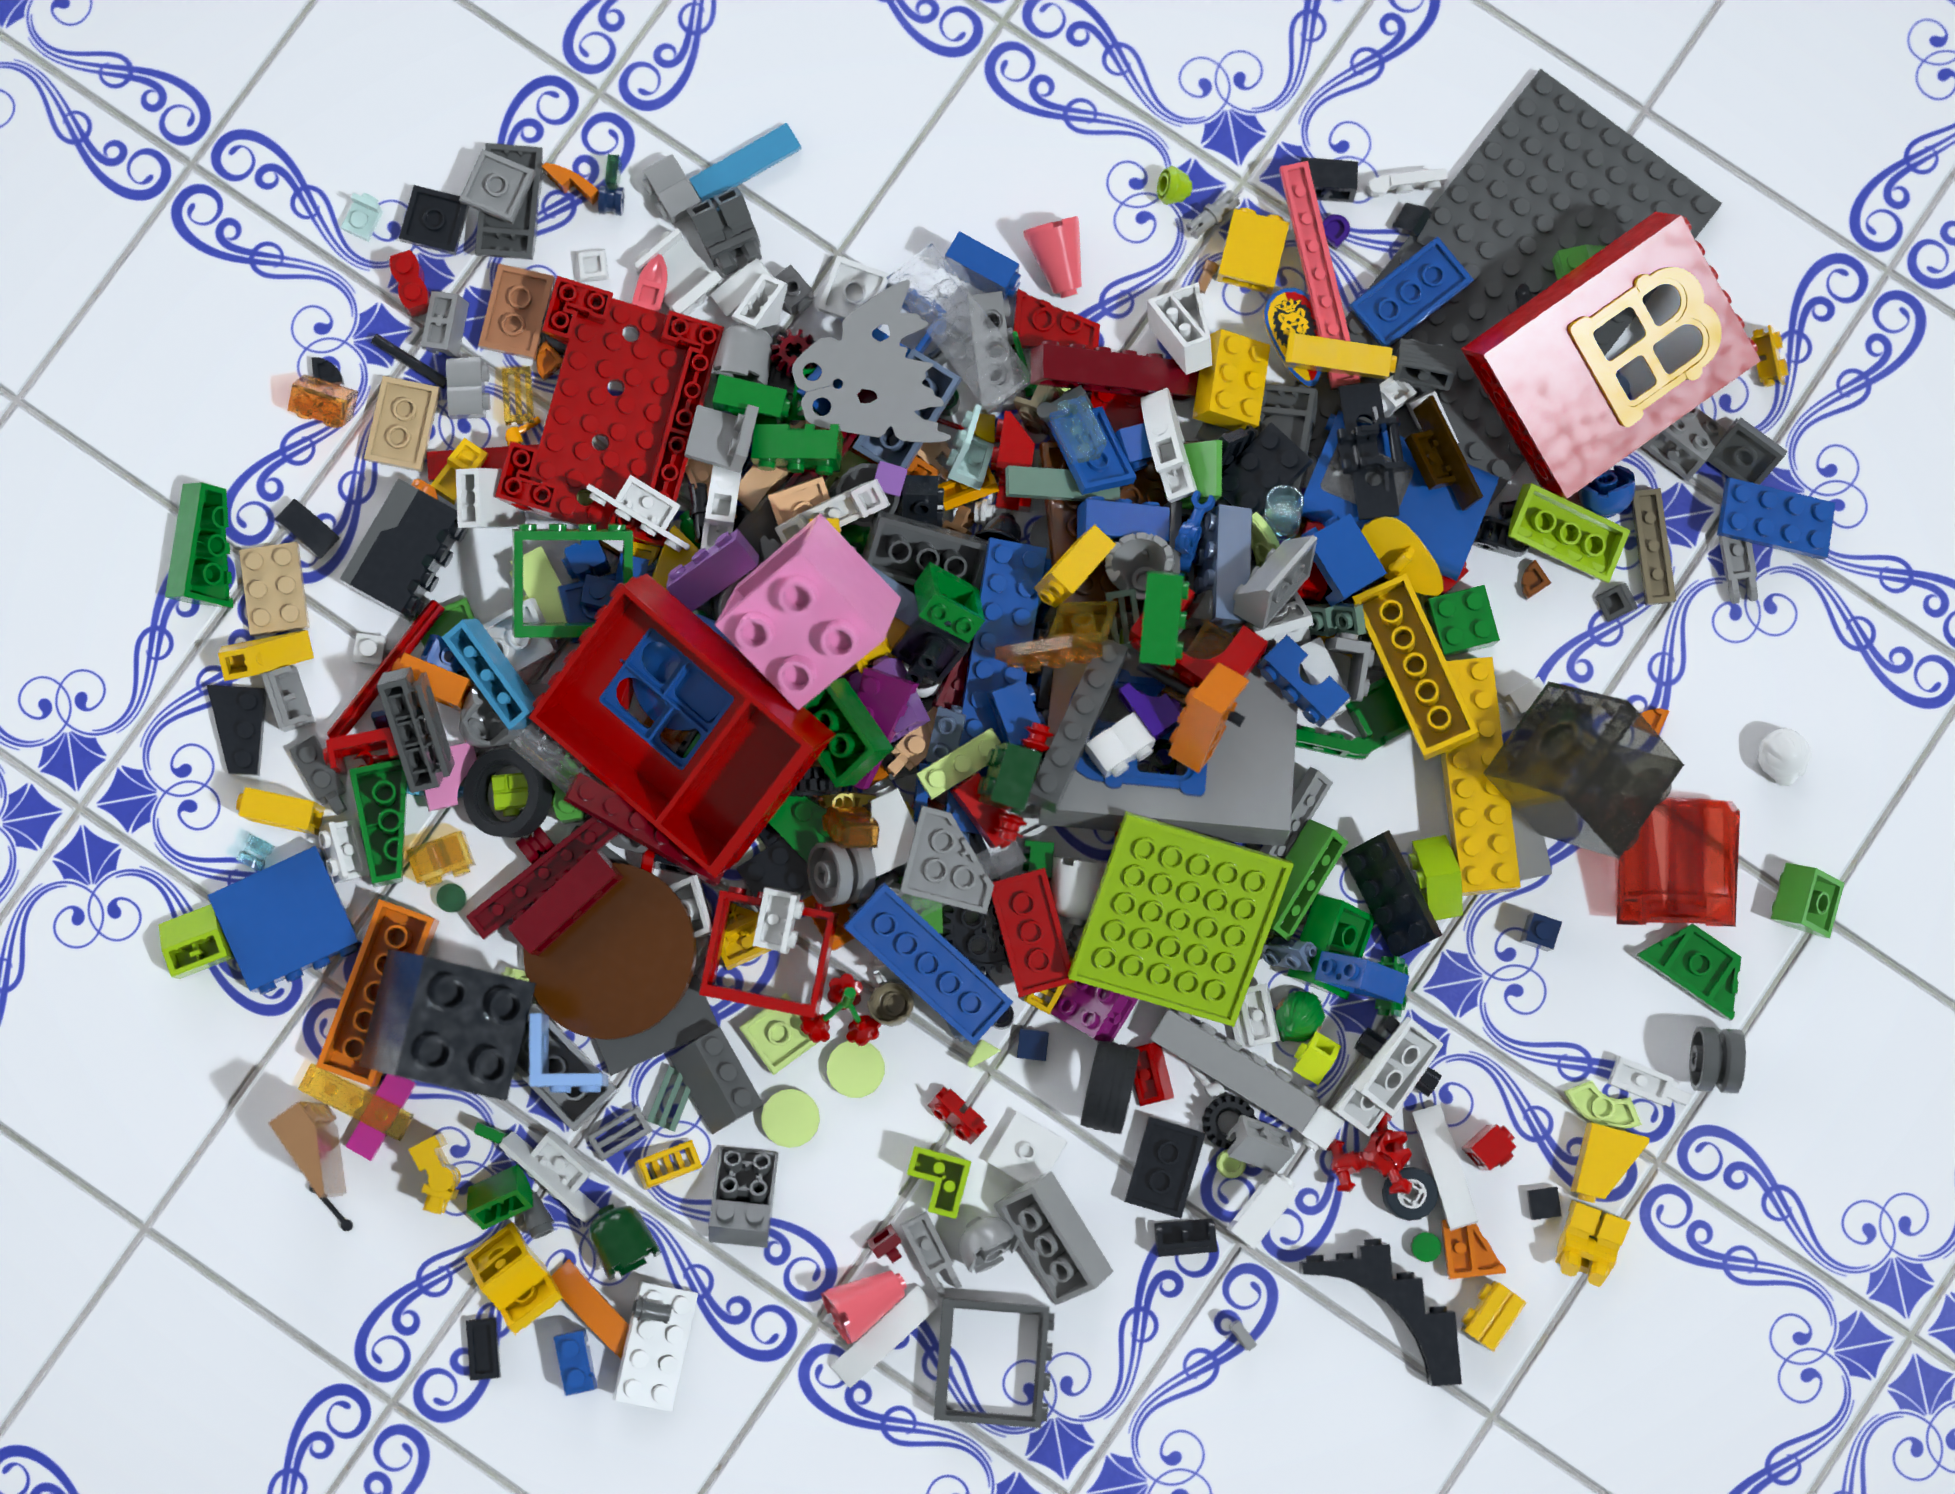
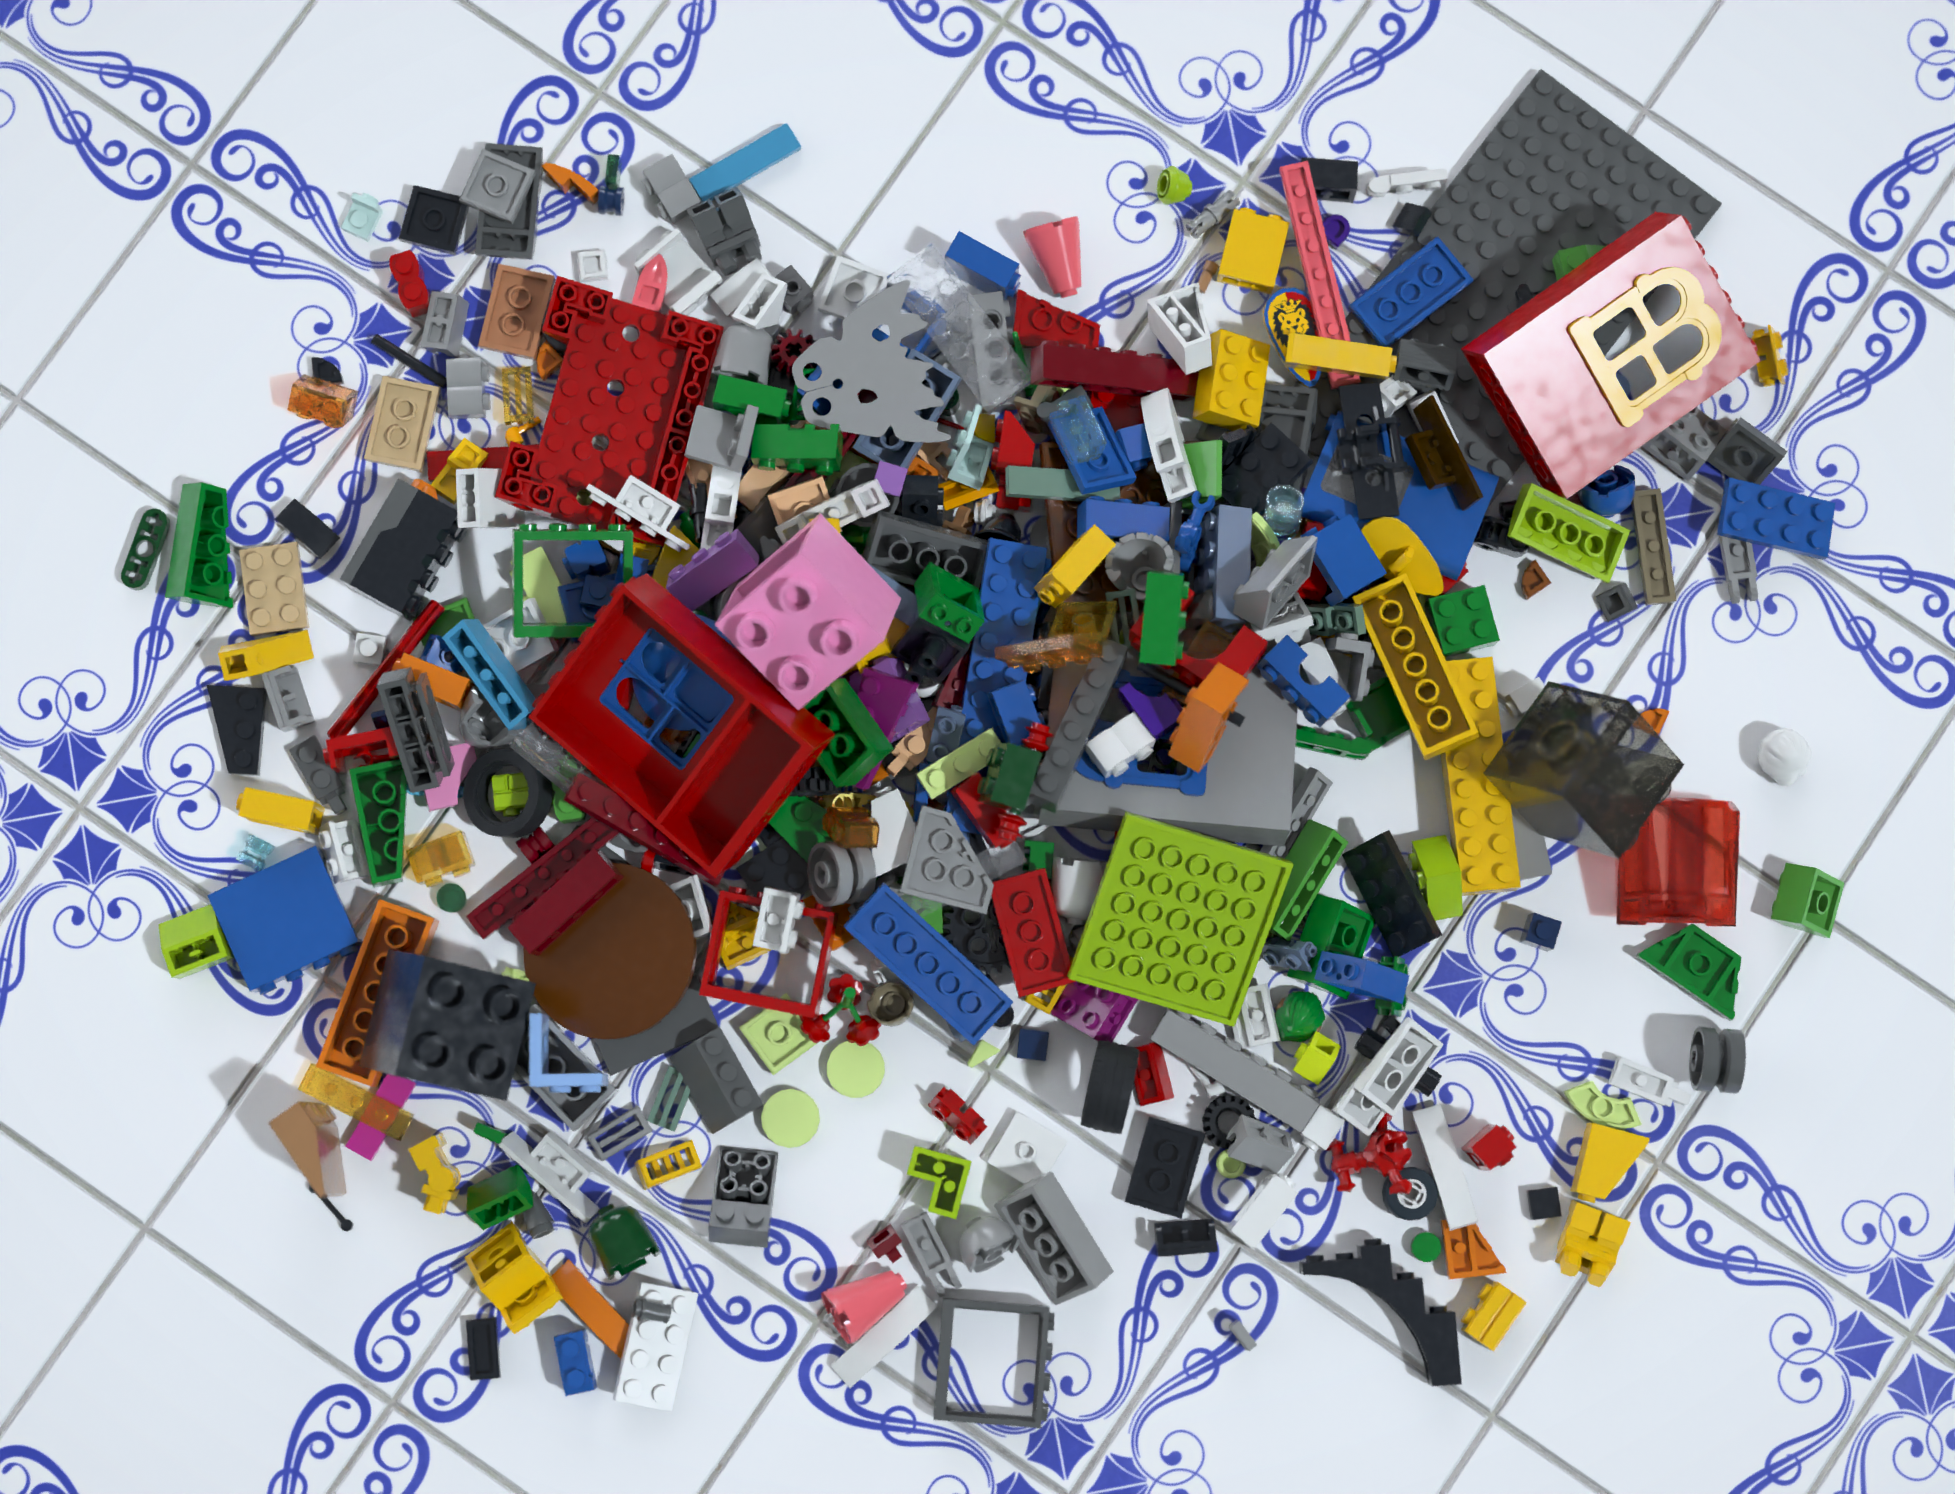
none -> dark green beam [121,508,170,591]

